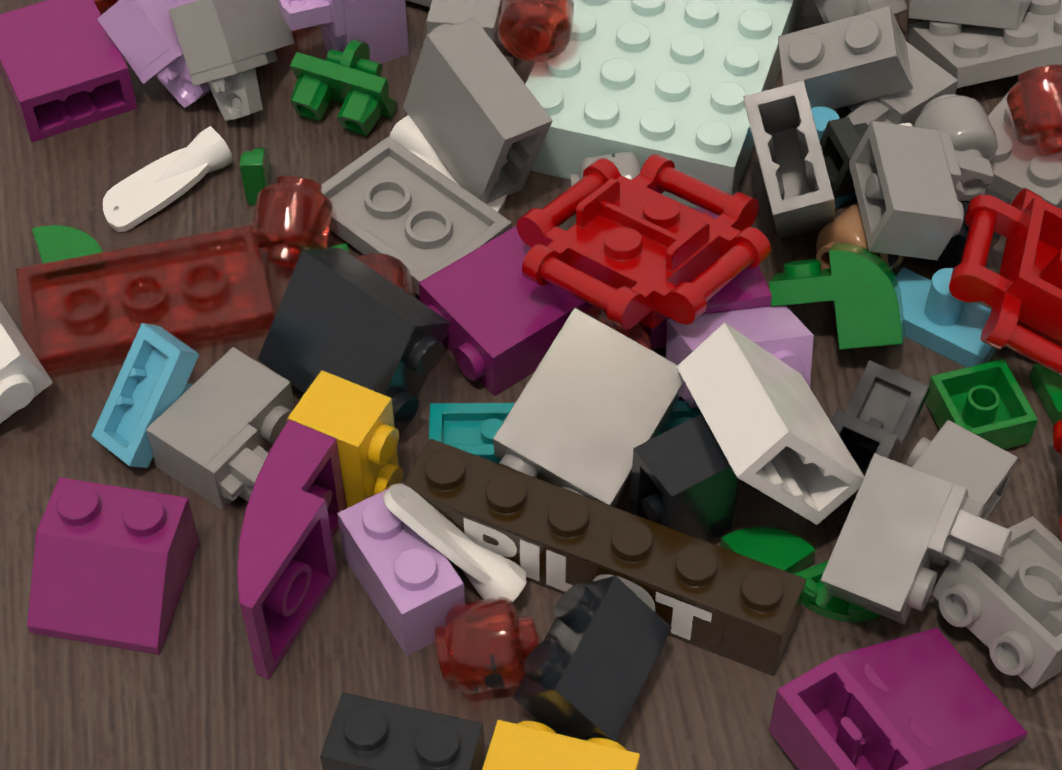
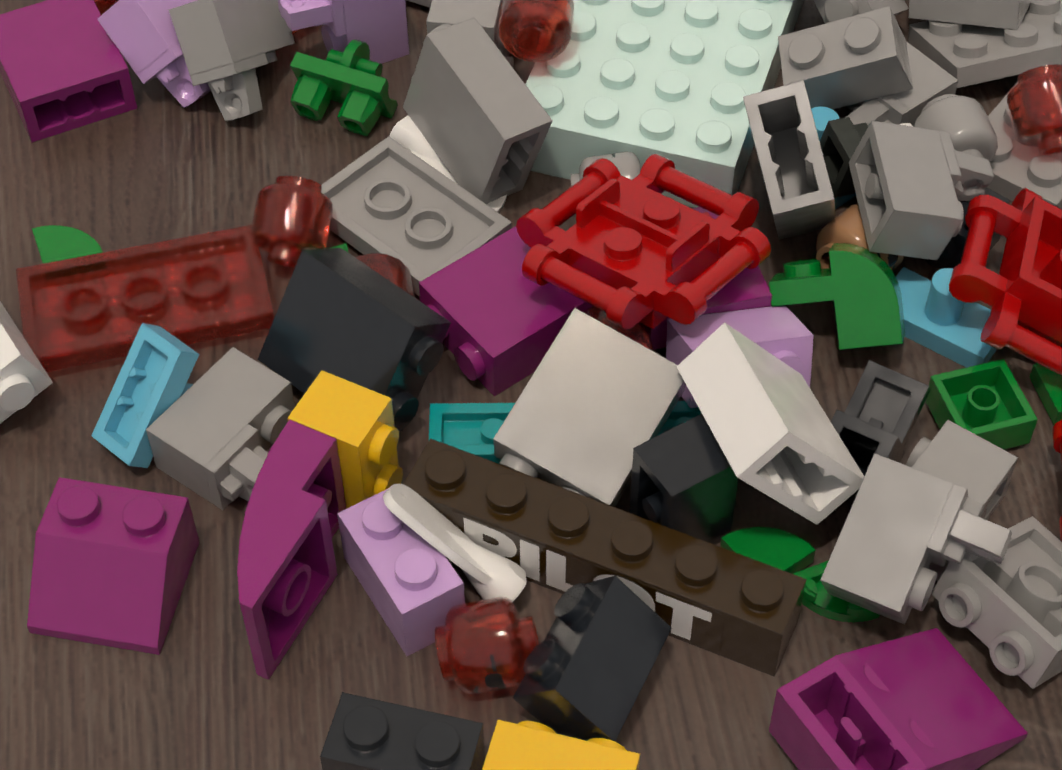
white piece [103,126,233,232] -> none
green tile [240,147,271,206] -> none

